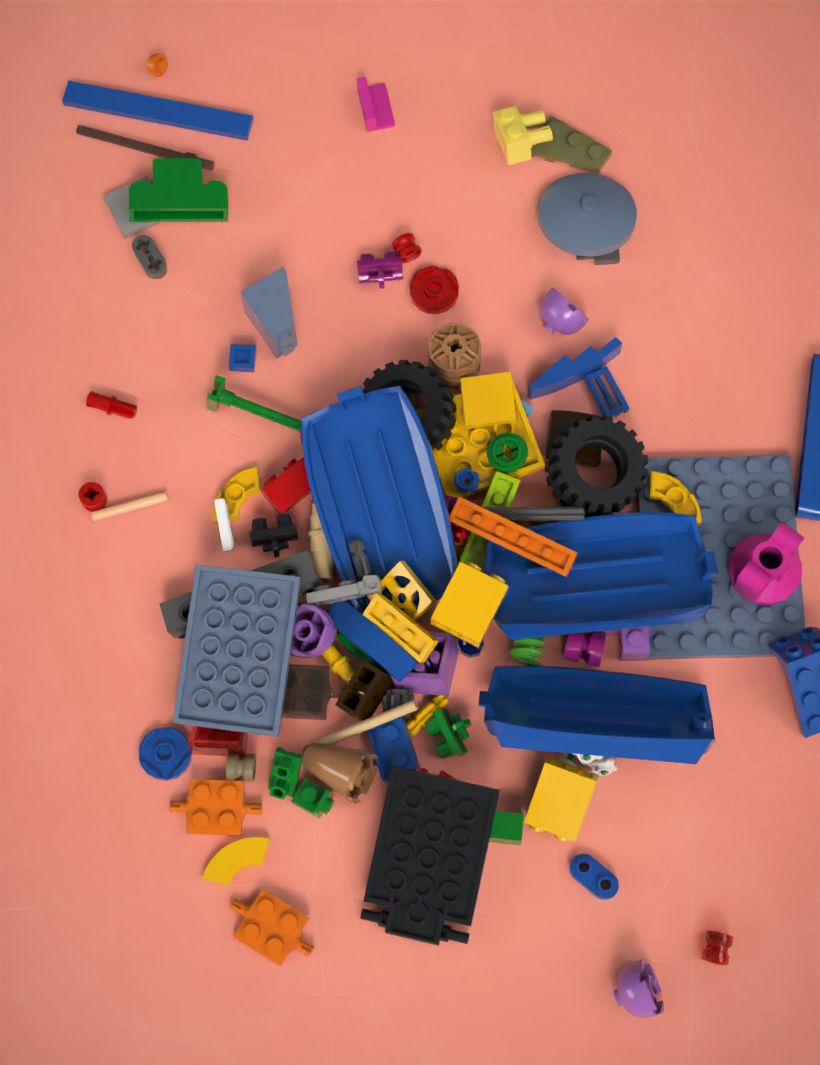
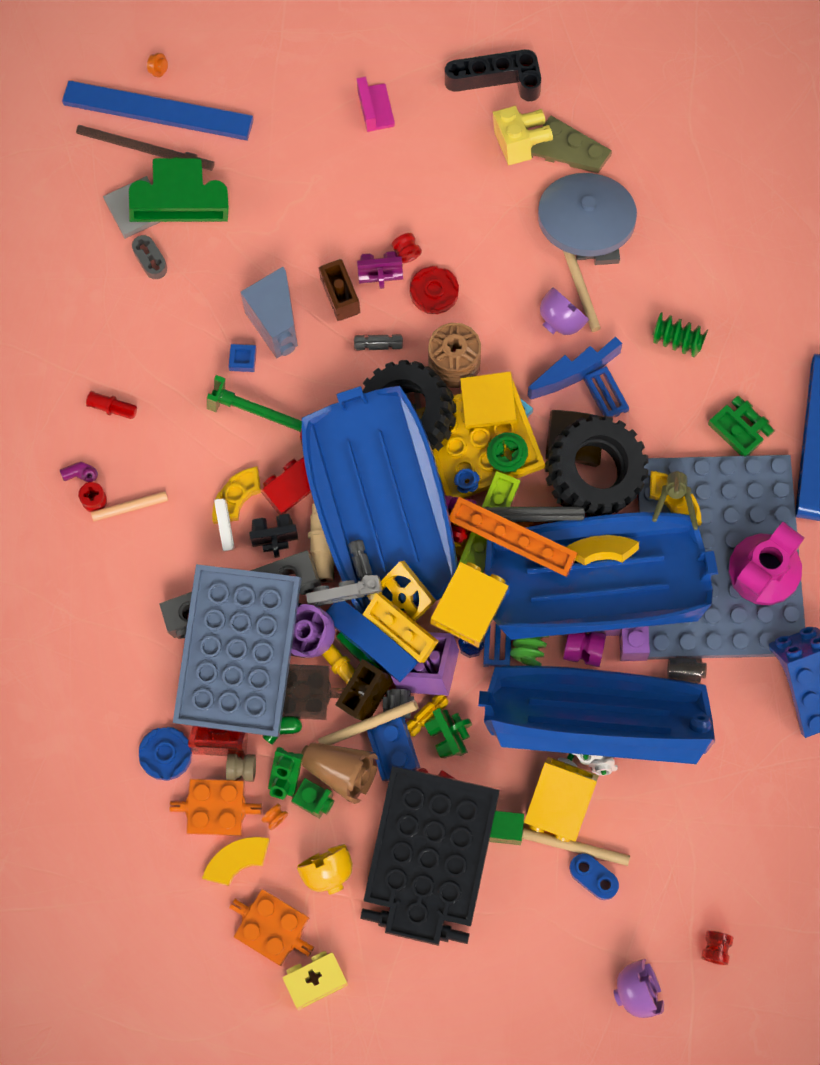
none -> magenta arm [60,462,98,482]
none -> green arm [262,716,302,744]
none -> orange bush [262,803,288,830]
none -> light yellow brick [282,951,348,1011]
none -> yellow cylinder [296,844,353,895]
none -> reddish brown brick [319,259,361,321]
none -> dark grey axle [354,334,403,350]
none -> black beam [445,49,541,102]
none -> blue tile [483,619,511,667]
none -> tan bar [522,828,630,866]
none -> tan bar [563,251,601,332]
none -> yellow tile [567,535,639,565]
none -> olive plant [652,471,698,530]
none -> green piece [653,312,709,358]
none -> clear smoke brick [667,656,707,684]
none -> green plate [708,396,775,457]

